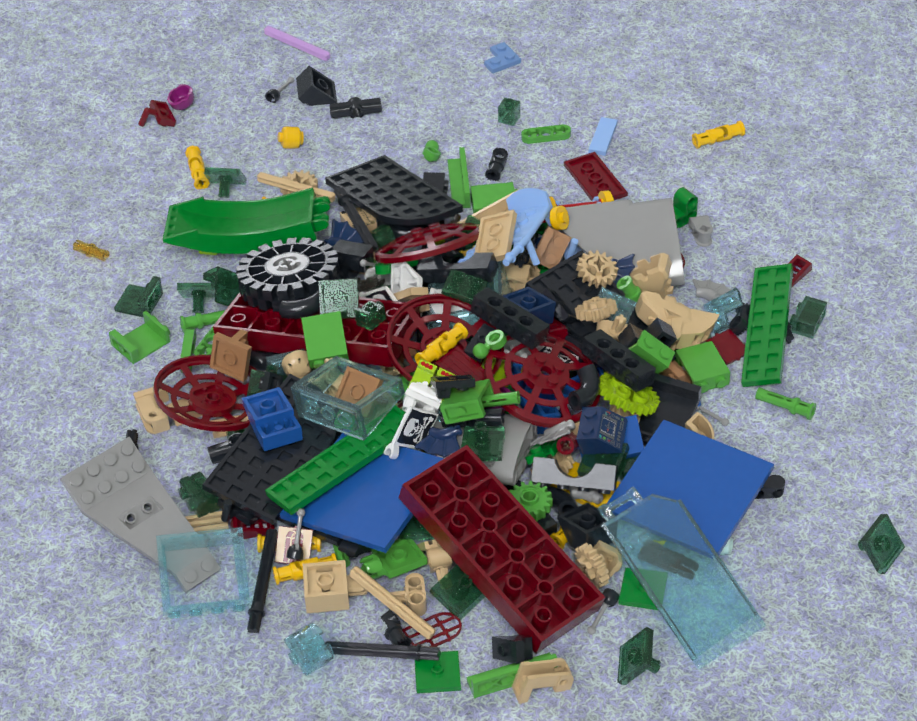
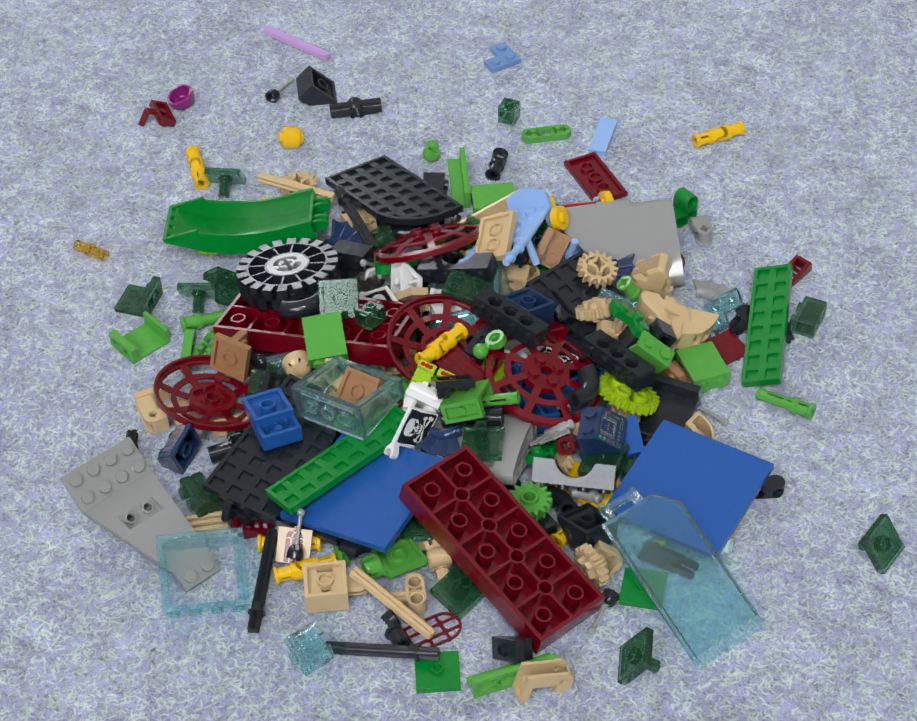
none -> dark blue slope [157,423,202,475]
none -> green plate [608,299,651,339]

